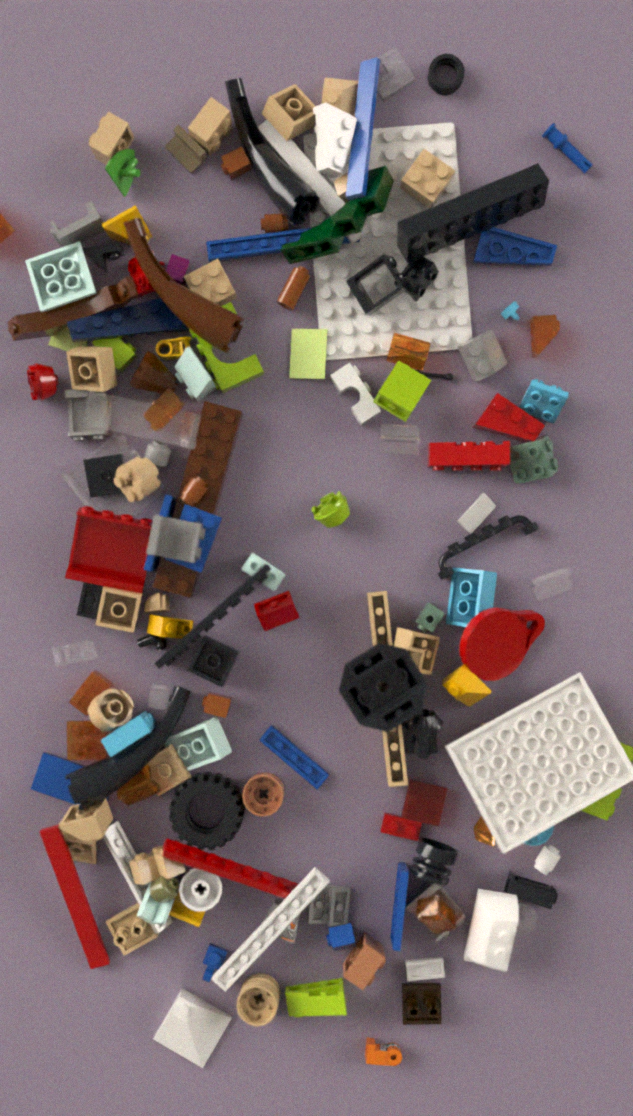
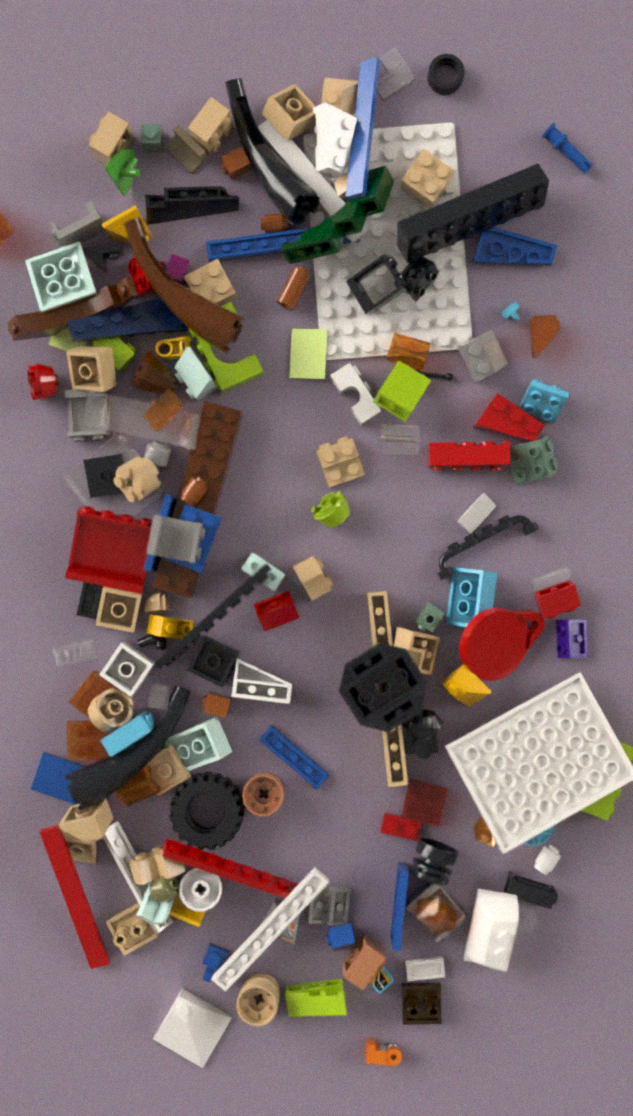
none -> white brick [99,641,155,697]
none -> sand green brick [141,124,164,152]
none -> black wedge [145,186,239,225]
none -> white wedge [232,658,292,704]
none -> tan brick [293,556,334,600]
none -> tan plate [316,436,365,488]
none -> slope [372,967,394,994]
none -> red brick [534,580,581,619]
none -> dark purple bracket [556,619,588,659]

